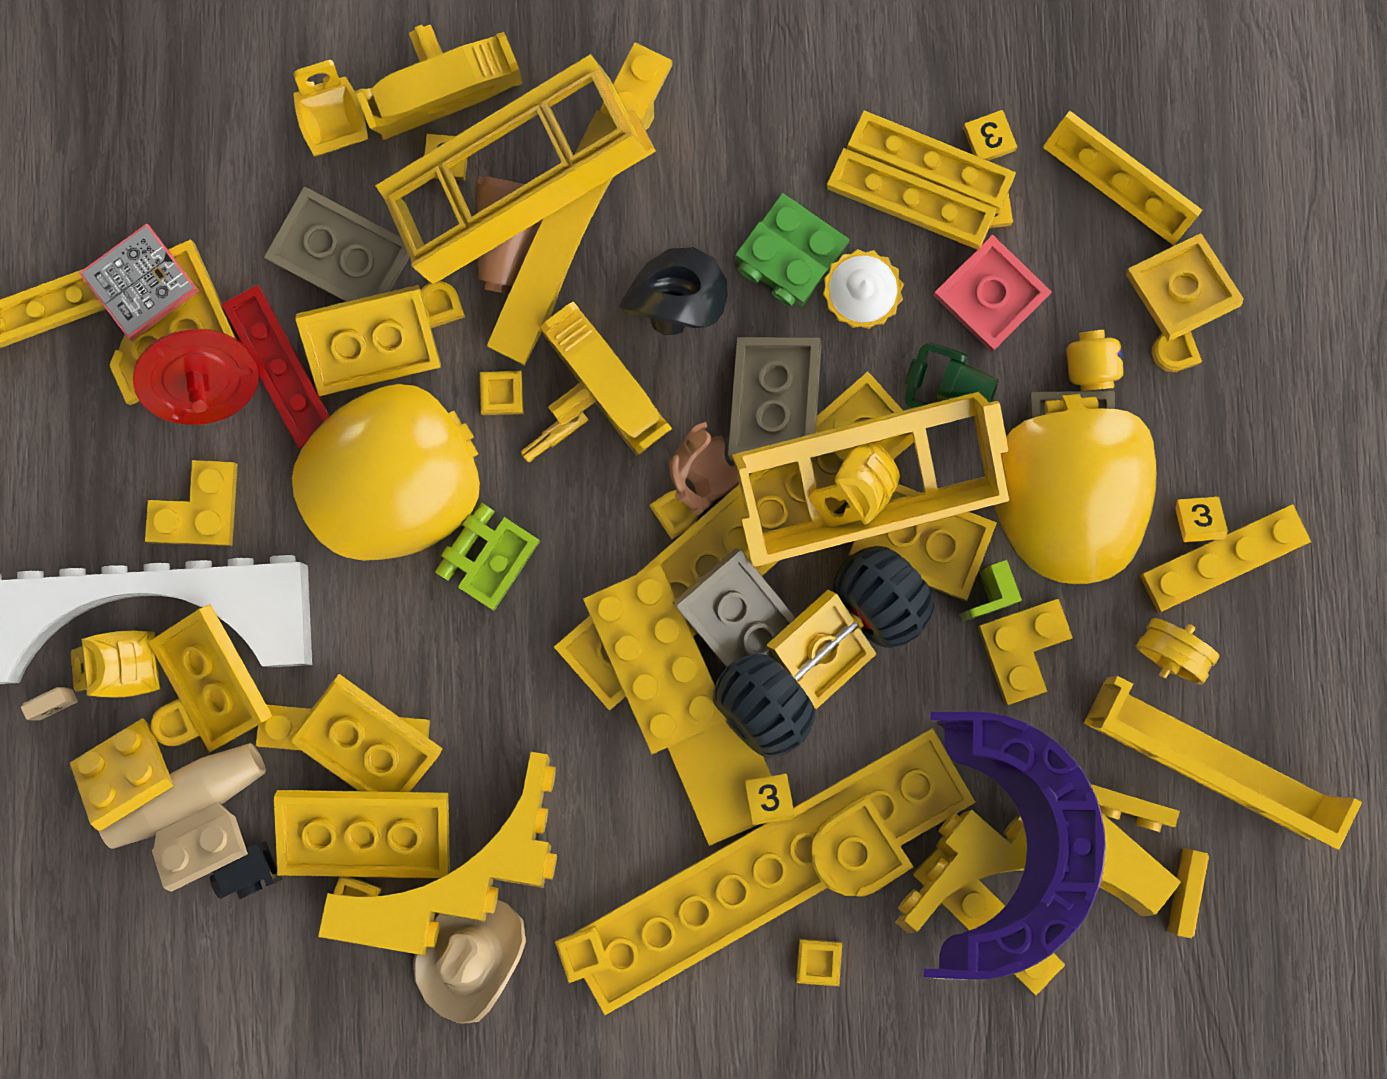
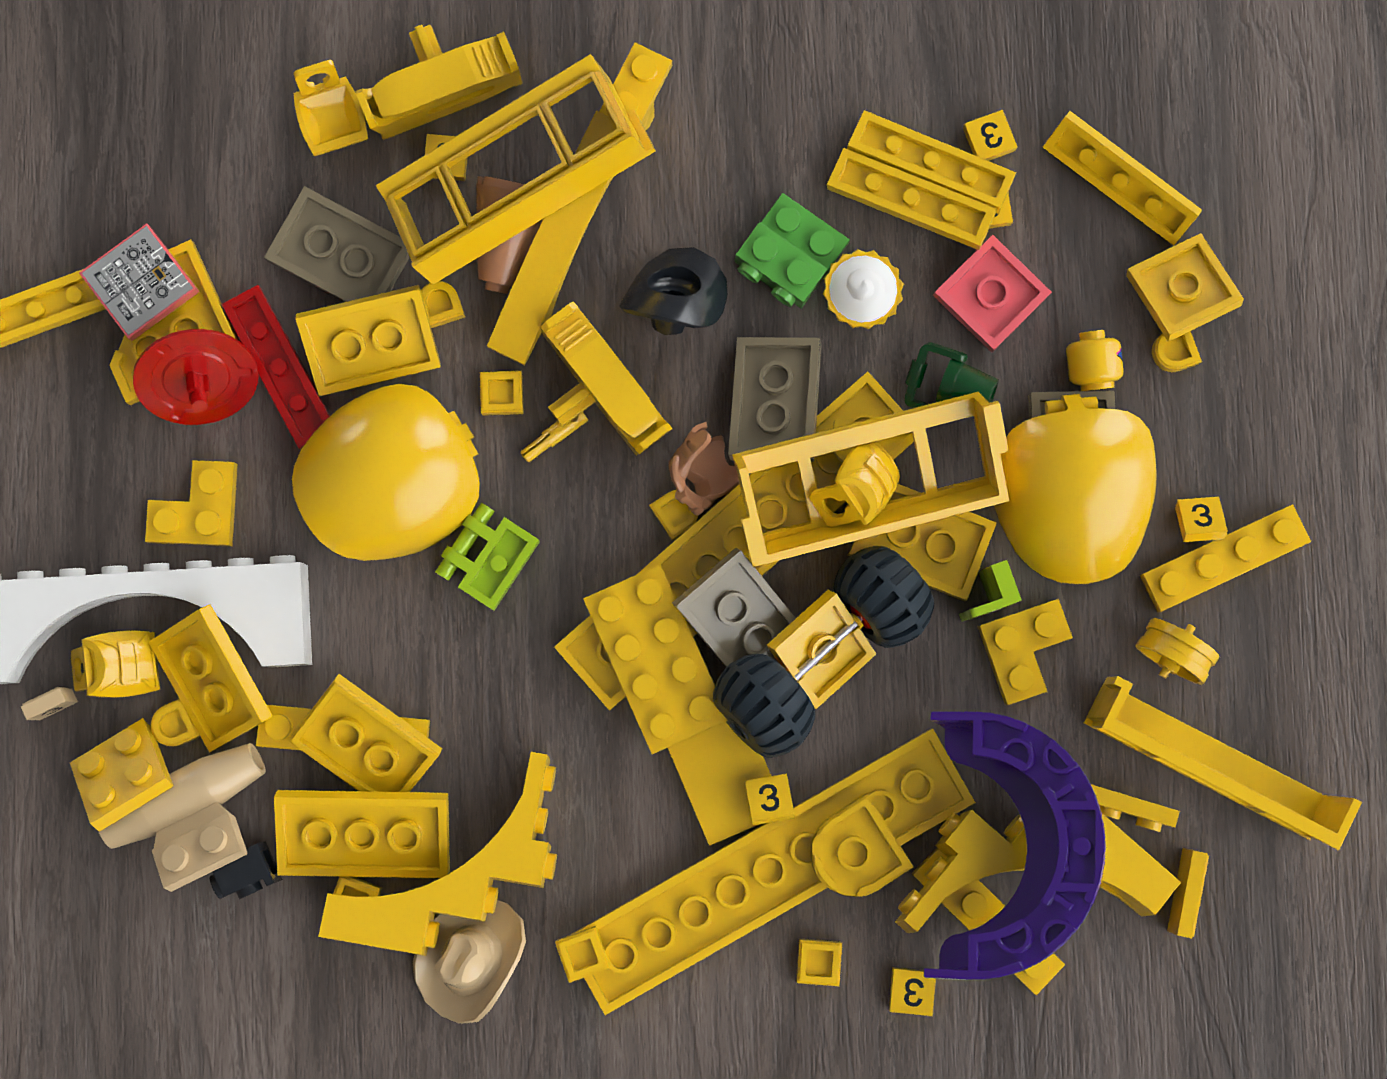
none -> yellow tile [889,967,936,1016]

